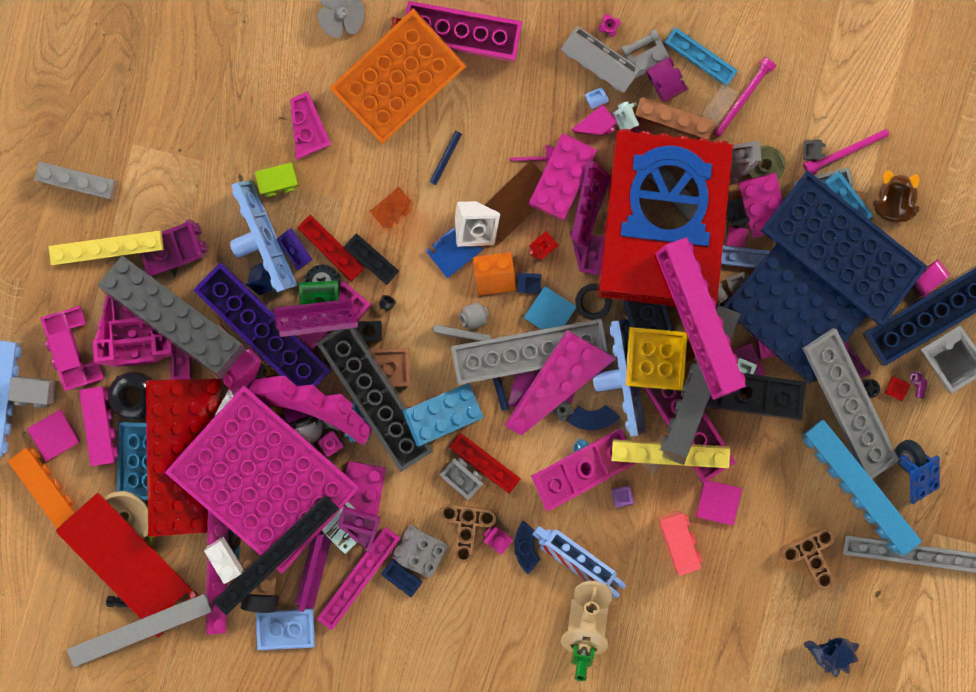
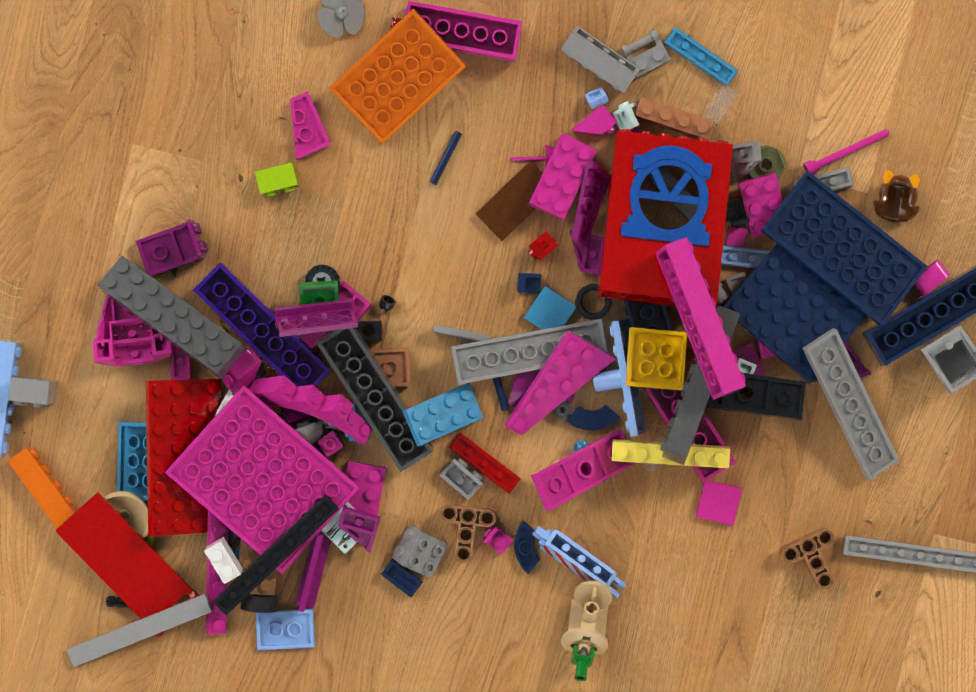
dark pink tile [27,409,80,462] -> none
light grey brick [34,162,118,200] -> none
dark pink bracket [40,306,105,391] -> none
light yellow plate [49,231,164,265] -> none
dark pink brick [79,386,119,466] -> none
black piece [108,372,152,420] -> none
light blue plate [230,180,298,292] -> none
dark blue panel [247,263,274,296] -> none
dark purple plate [277,228,313,271] -> none
red tile [297,214,365,282] -> none
dark pink plate [317,526,401,630] -> none
black plate [344,233,400,285] -> none
clear orange bracket [370,187,414,229] -> none
blue piece [425,227,483,278] -> none
white slope [455,201,500,247] -> none
light grey head [459,302,489,330] -> none
orange slope [473,252,516,296] -> none
dark pink plate [599,14,621,37] -> none
medium lavender tile [611,485,634,508] -> none
magenta brick [646,56,688,103] -> none
coral brick [657,510,703,576] -> none
dark pink piece [714,57,777,137] -> none
dark azure brick [801,419,923,556] -> none
dark grey tile [803,139,826,160] -> none
dark blue head [804,637,859,677] -> none
dark azure tile [823,171,873,219] -> none
black wheel [862,379,880,398] -> none
red tile [884,376,910,402] -> none
blue plate [895,440,940,504] -> none
magenta arm [910,371,927,399] -> none

